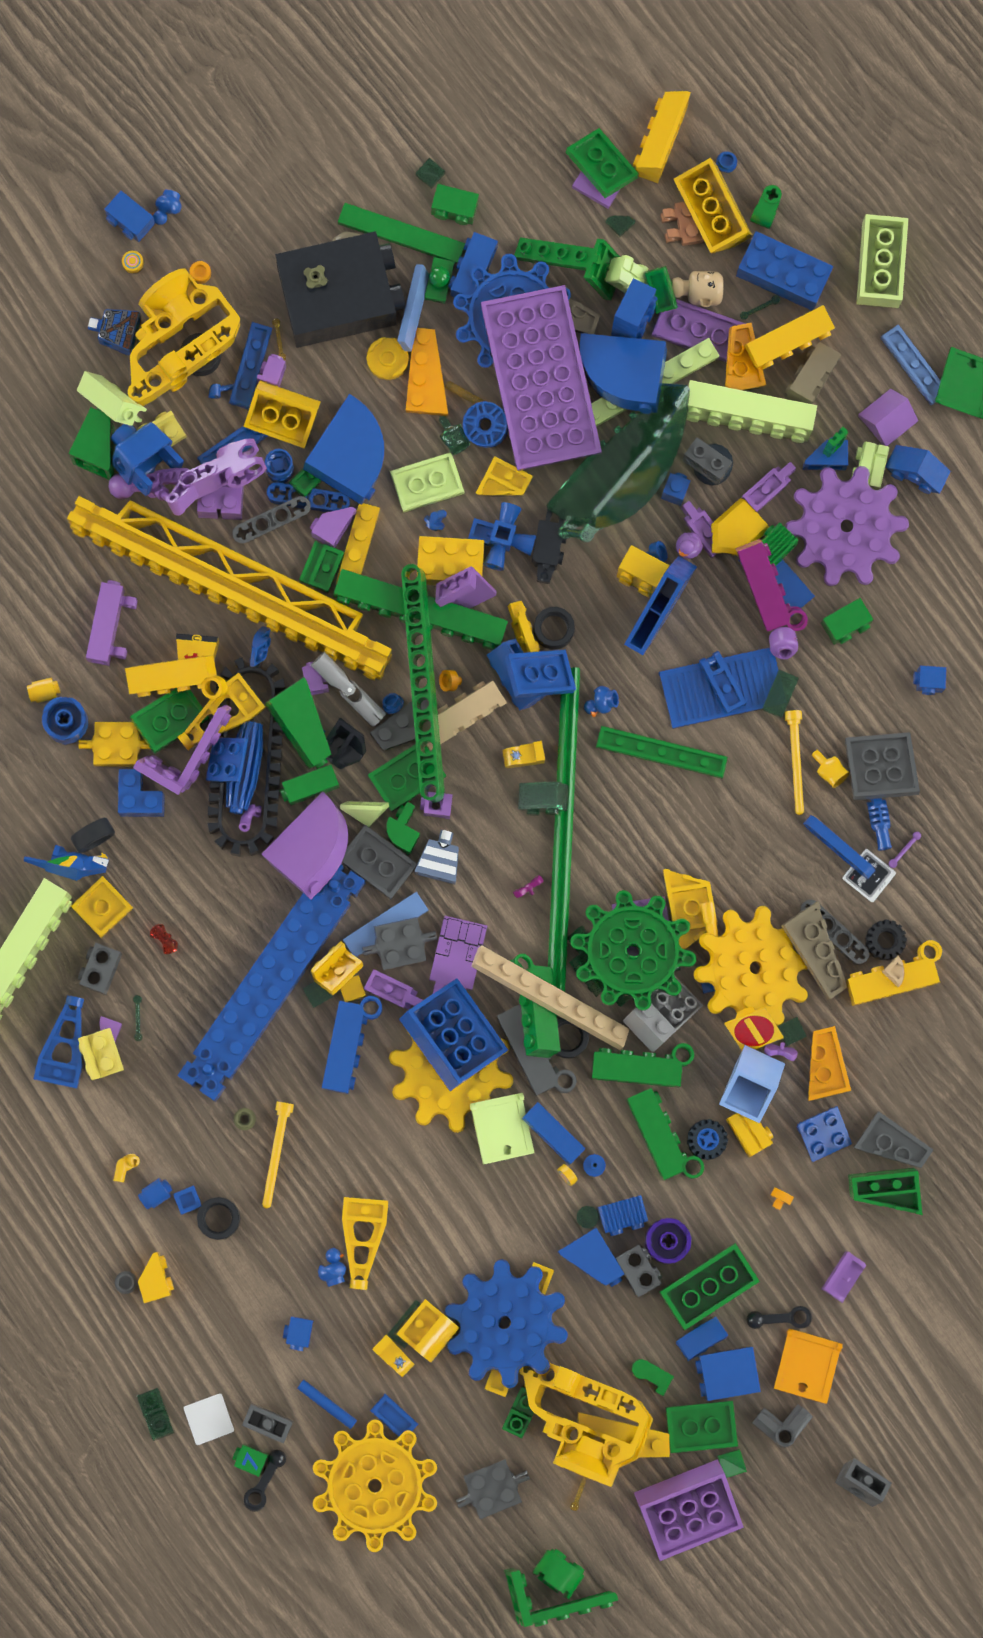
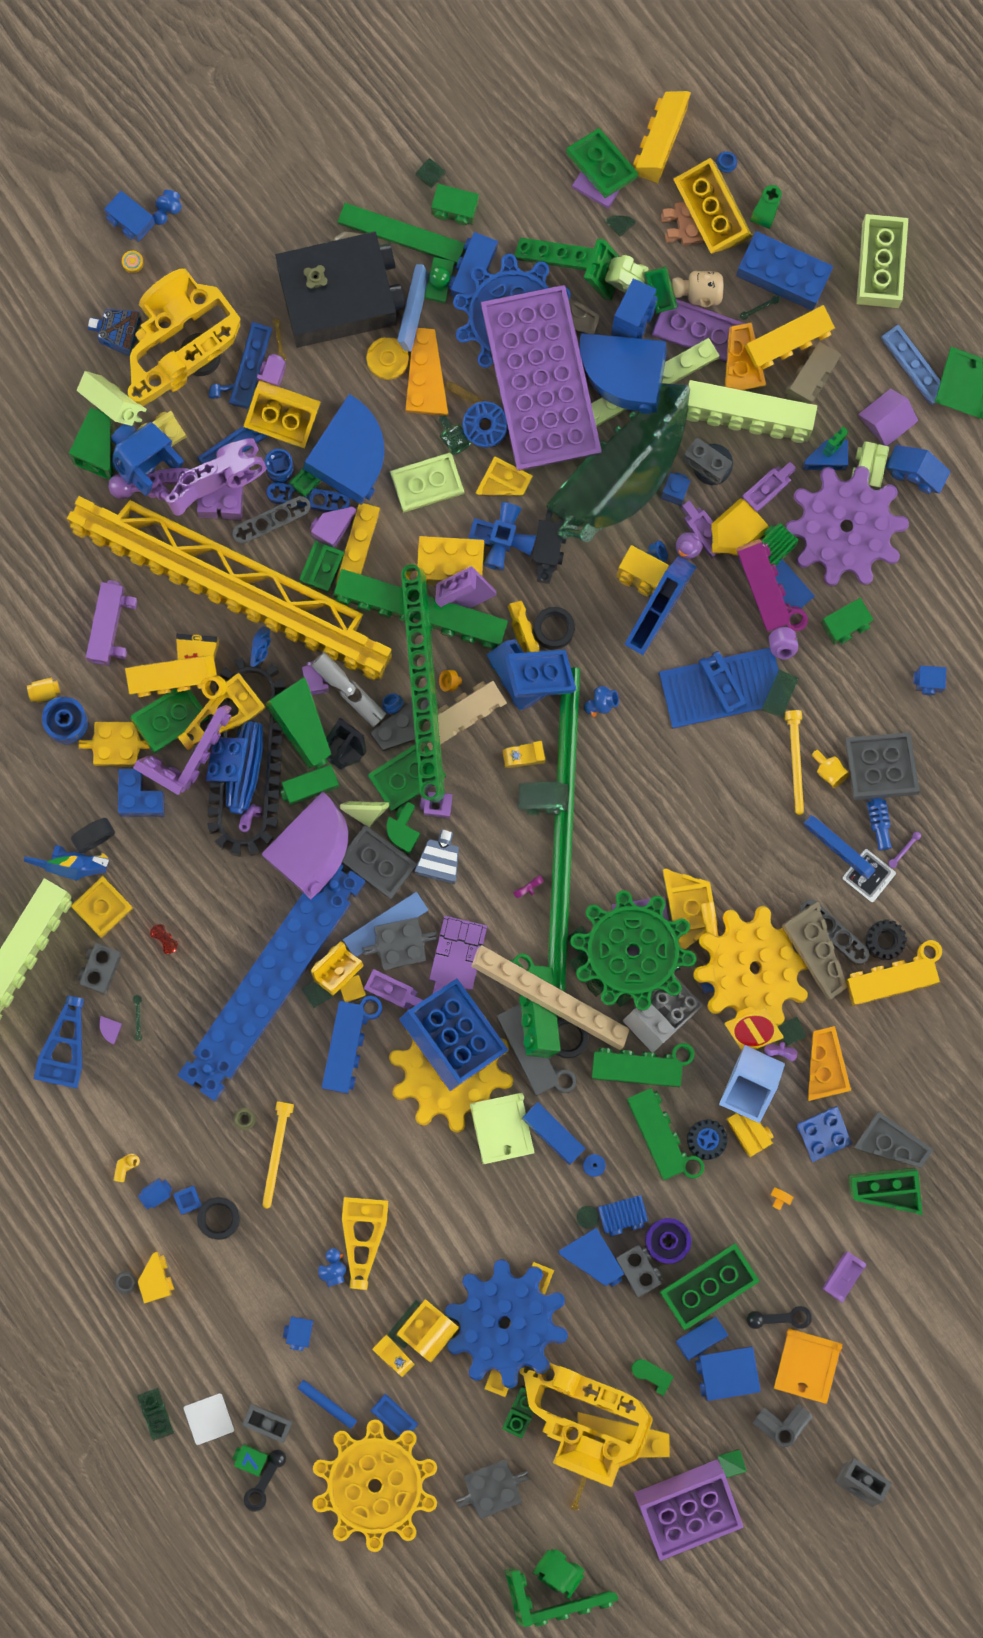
light yellow bracket [78,1028,124,1080] -> none
light orange tile [189,261,211,284] -> none
blue plate [424,509,447,531] -> none
yellow tile [557,1164,578,1186] -> none
green tile [596,726,728,779] -> none
green plate [665,1401,738,1453] -> none
tan tile [882,956,904,987] -> none

